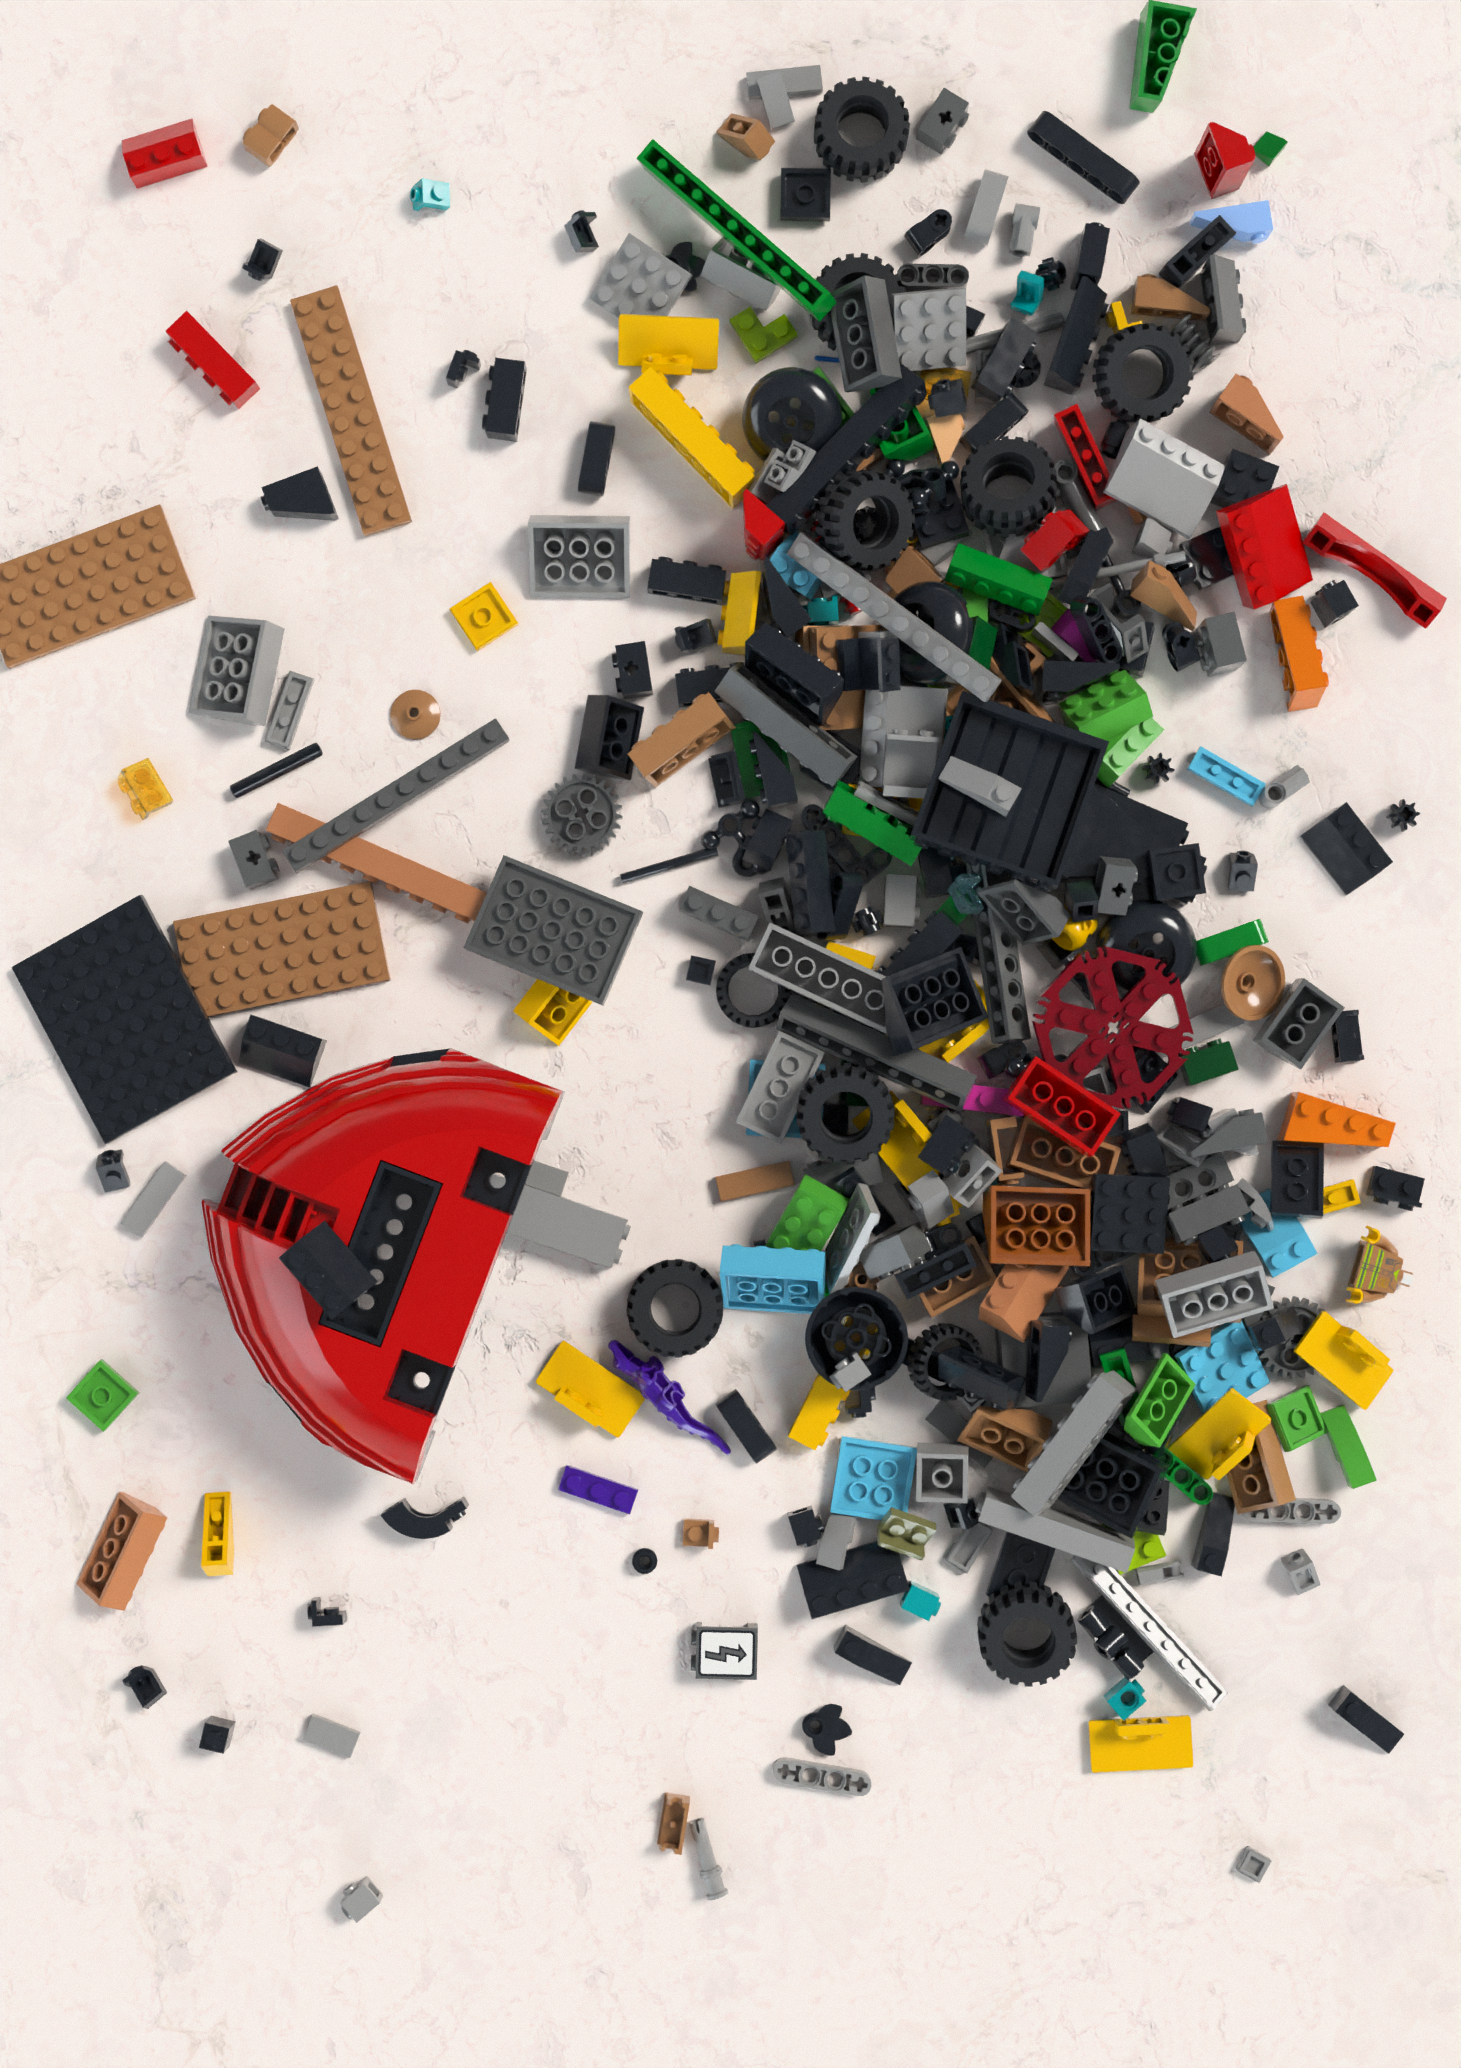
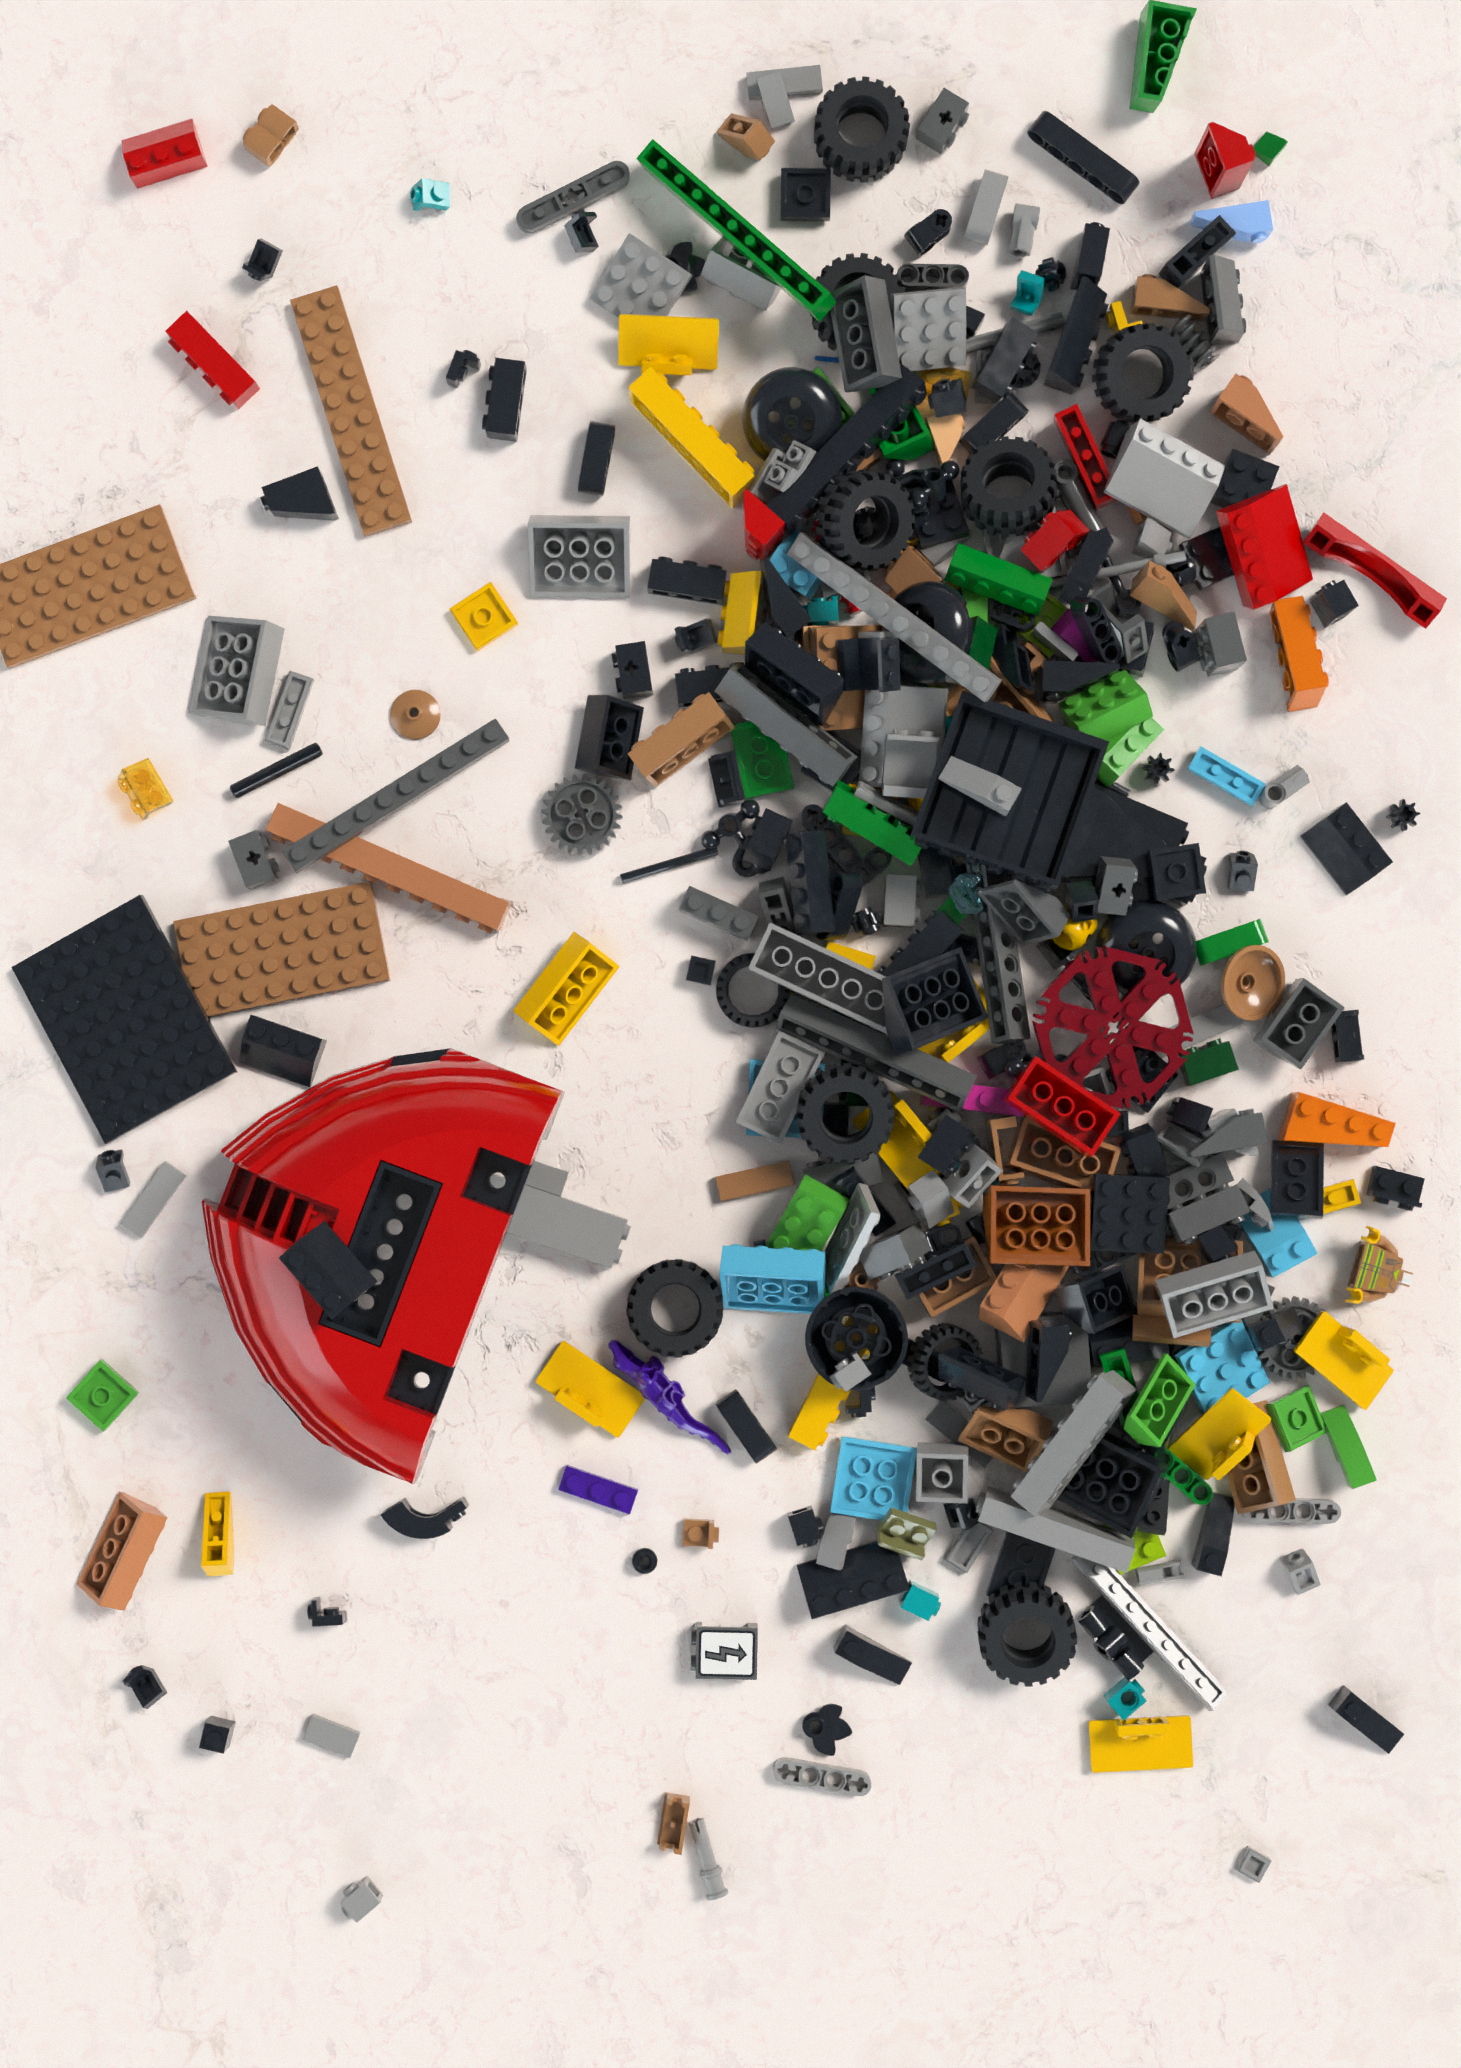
dark grey plate [463,855,643,1006] -> none
lime plate [729,306,798,363] -> none
black slope [748,732,798,809] -> none
none -> dark grey piece [516,161,630,233]

